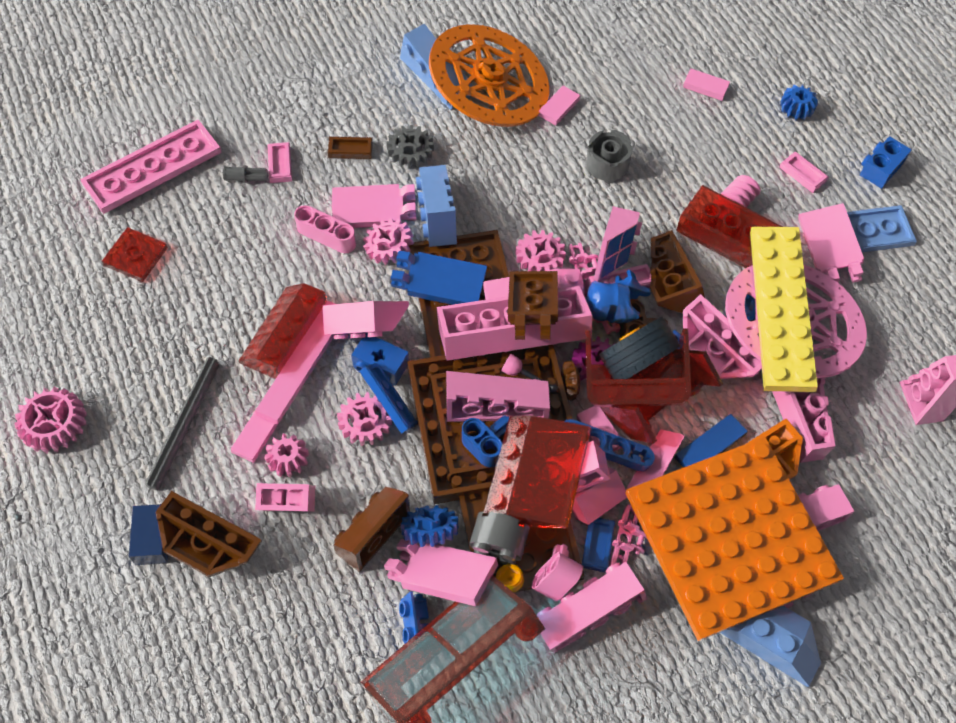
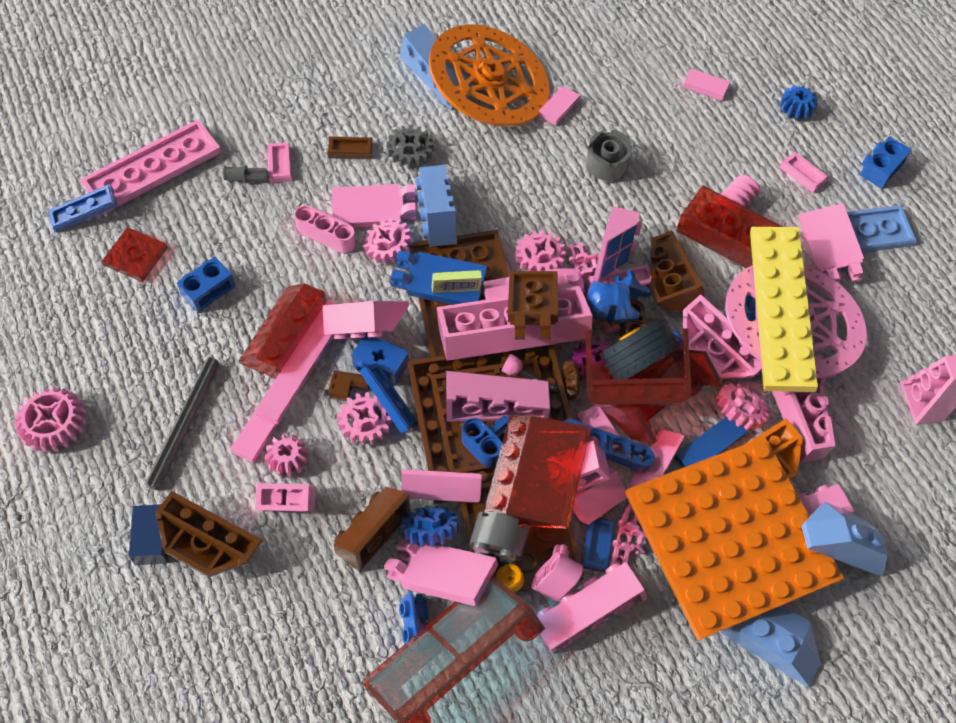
none -> blue tile [48,184,118,232]
none -> blue brick [176,256,236,313]
none -> reddish brown piece [325,370,369,401]
none -> bright pink slope [401,470,482,502]
none -> yellowish green tile [432,270,482,293]
none -> bright pink gear [716,382,769,431]
none -> medium blue wedge [801,502,888,576]

